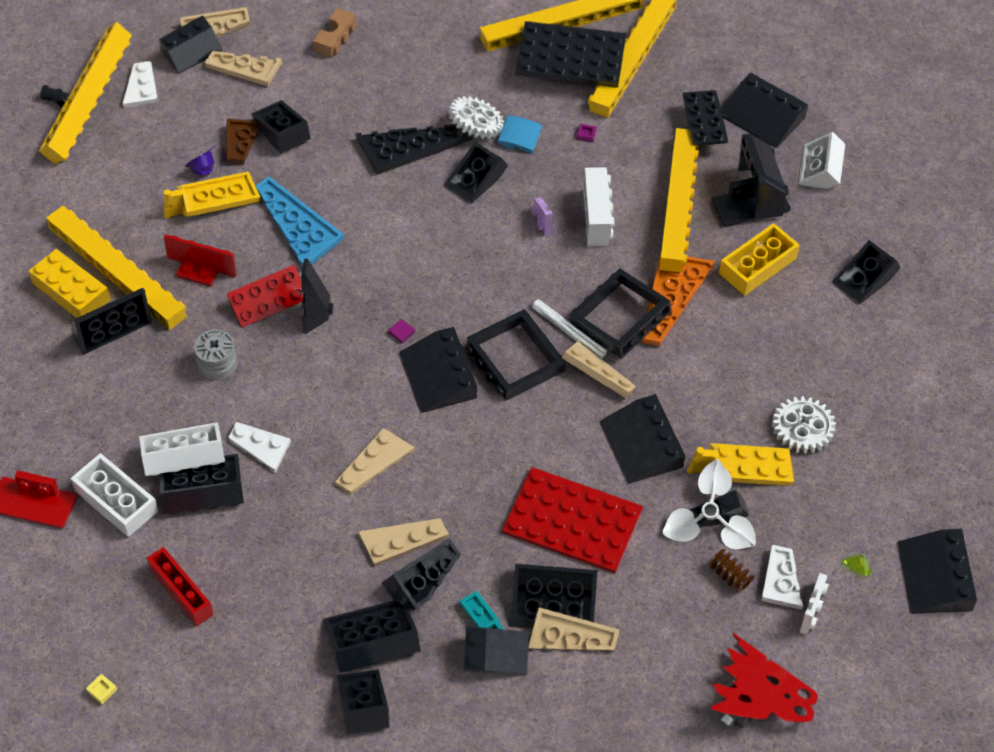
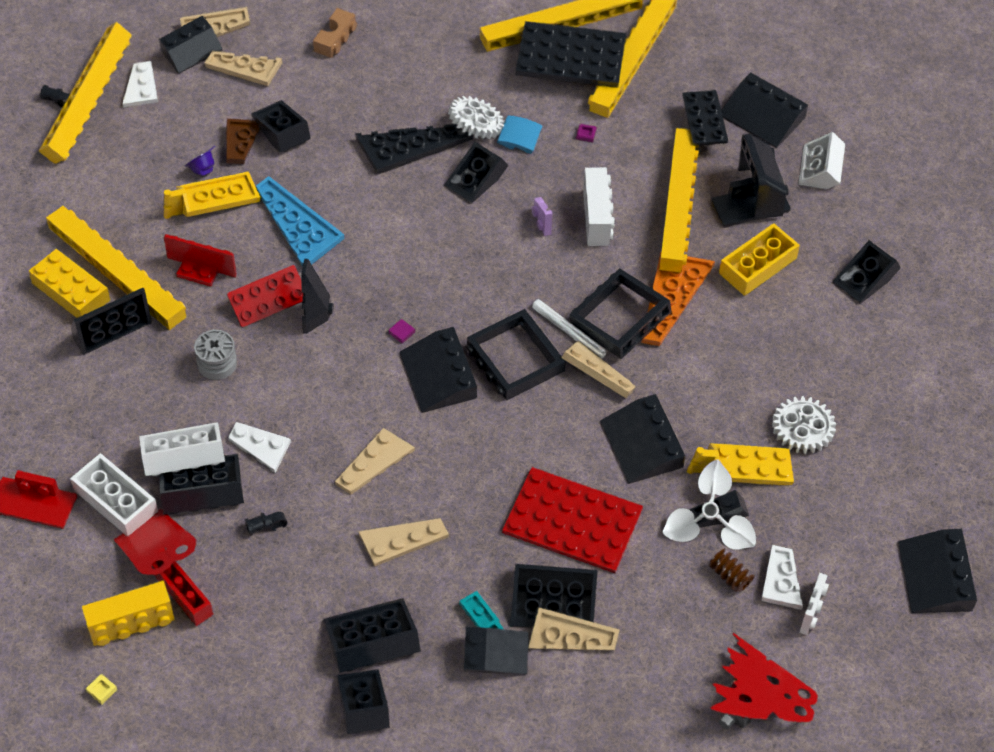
black wedge [382,538,461,610] -> none
clear neon green tile [844,554,872,575] -> none
none -> yellow brick [82,580,175,646]
none -> red piece [114,509,196,575]
none -> black connector [244,512,288,536]

